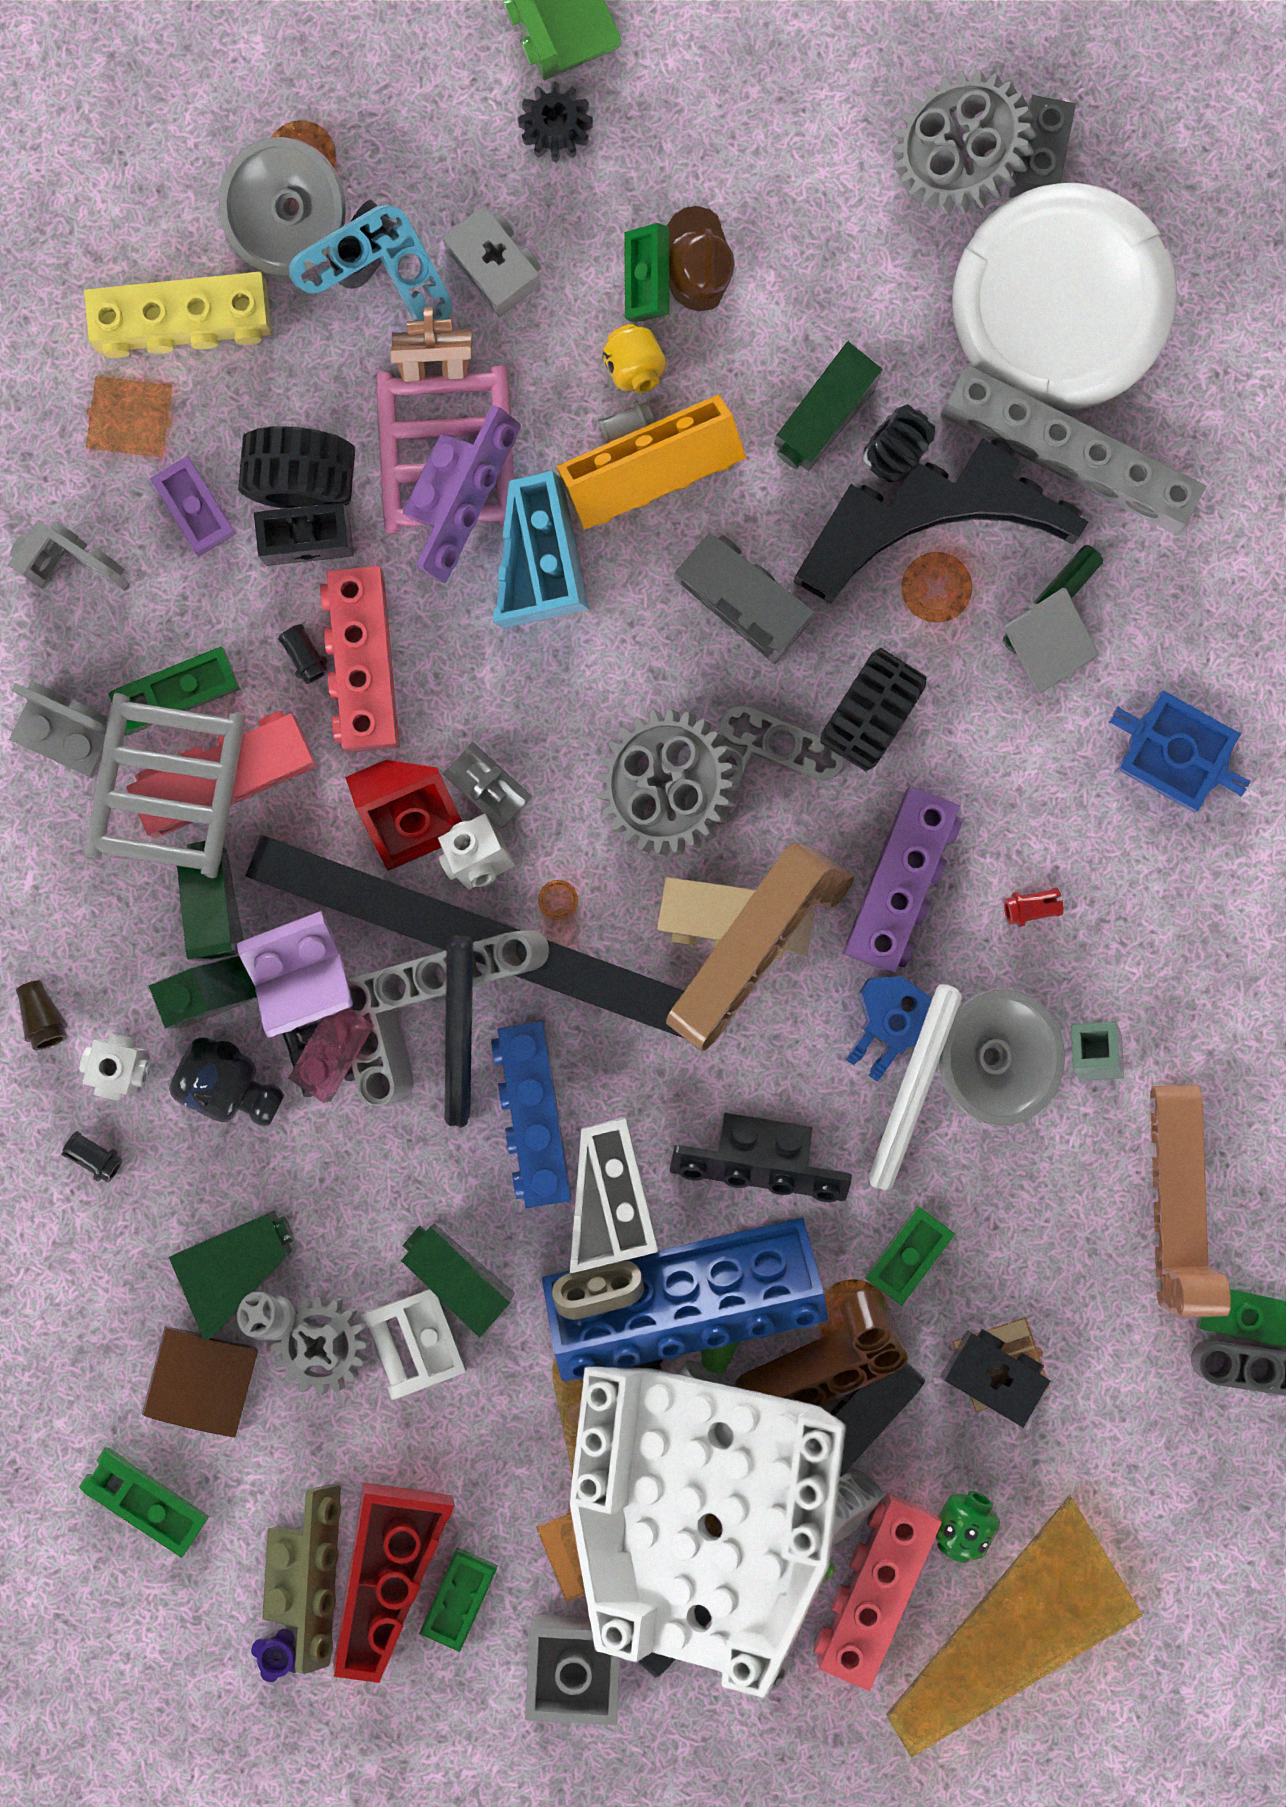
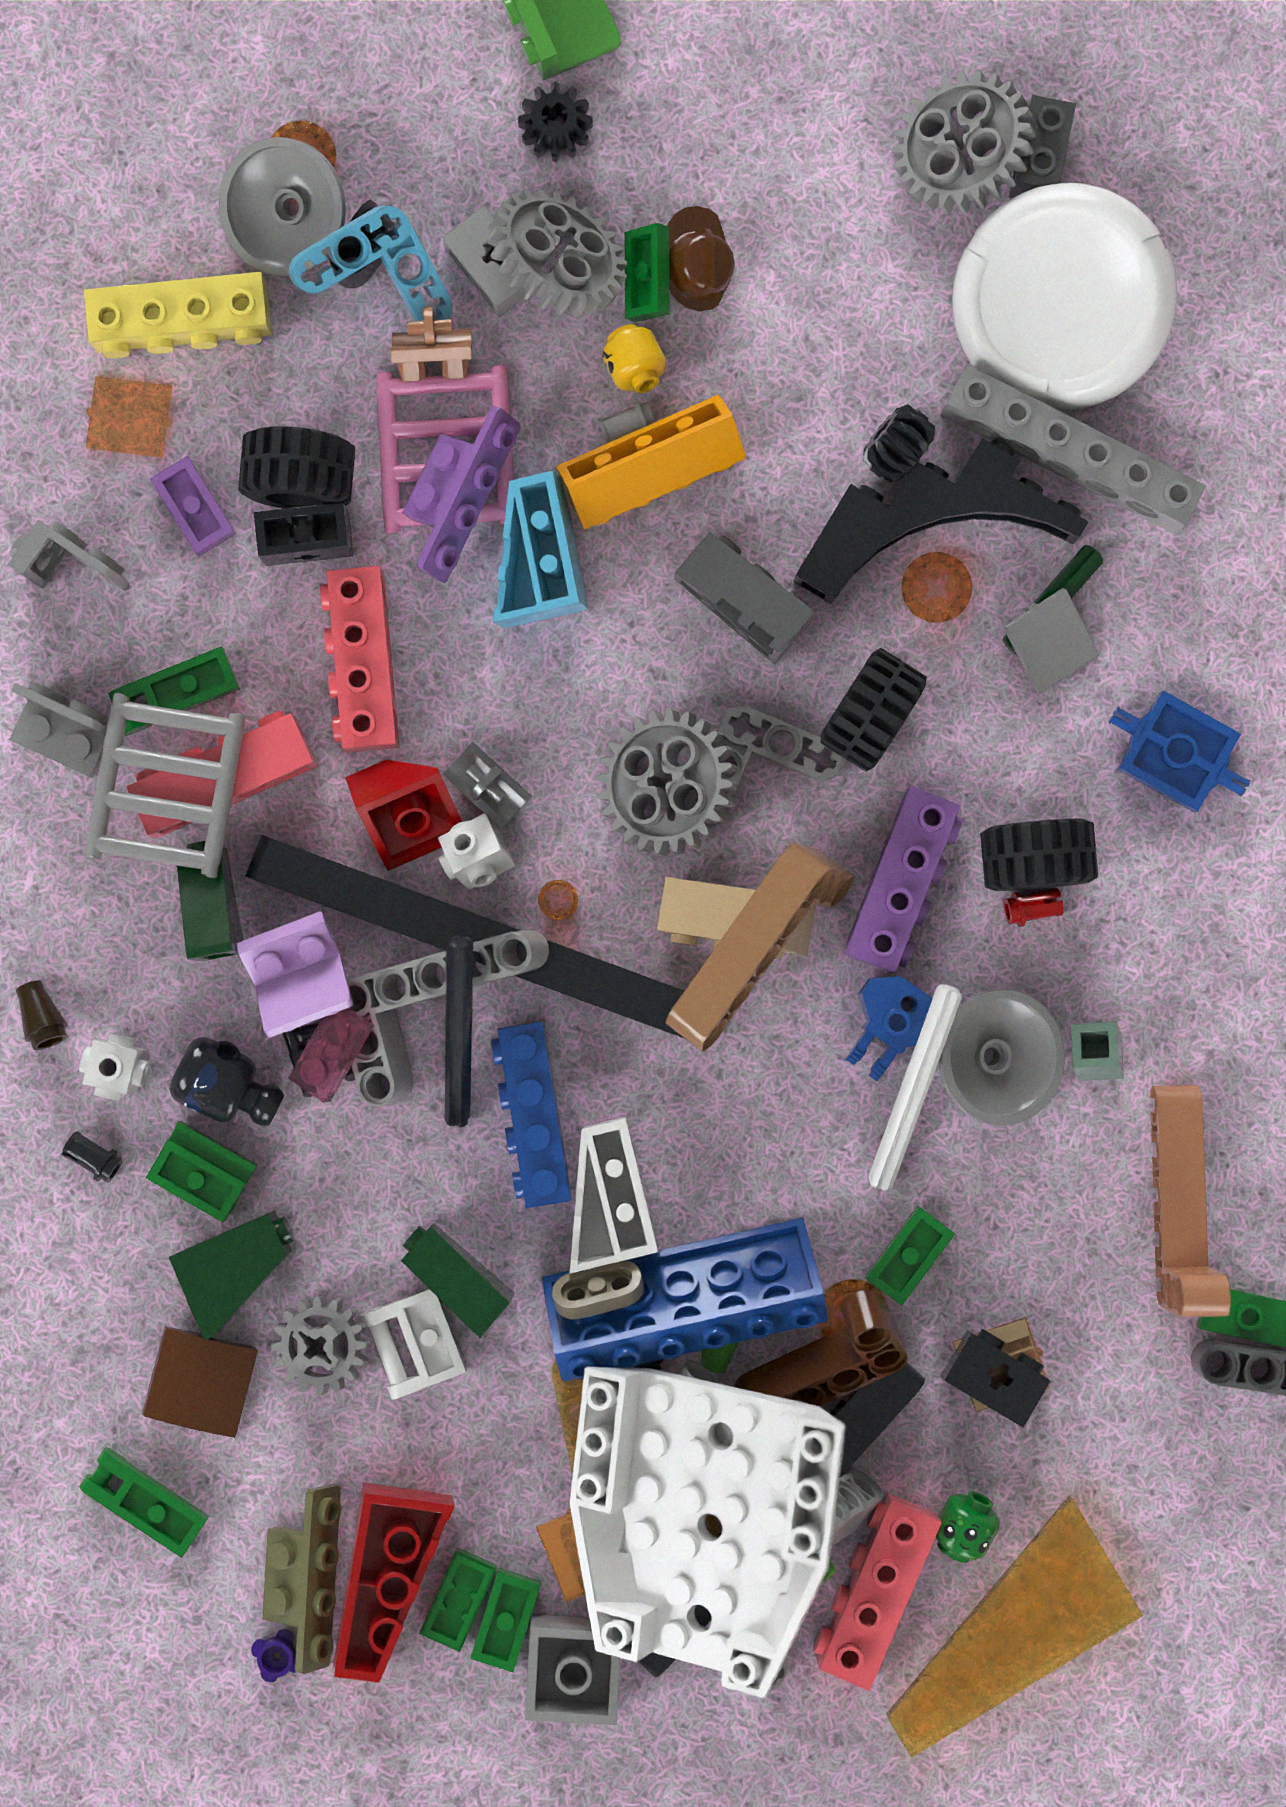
dark green slope [148,956,257,1029] -> none
light grey wheel [237,1292,295,1340] -> none
black pin [278,624,328,684] -> none
black bracket [670,1113,852,1202] -> none
dark green slope [774,341,883,472] -> none
none -> green plate [146,1121,258,1223]
none -> green plate [470,1568,541,1673]
none -> light grey gear [487,188,627,318]
none -> black tyre [980,818,1099,891]

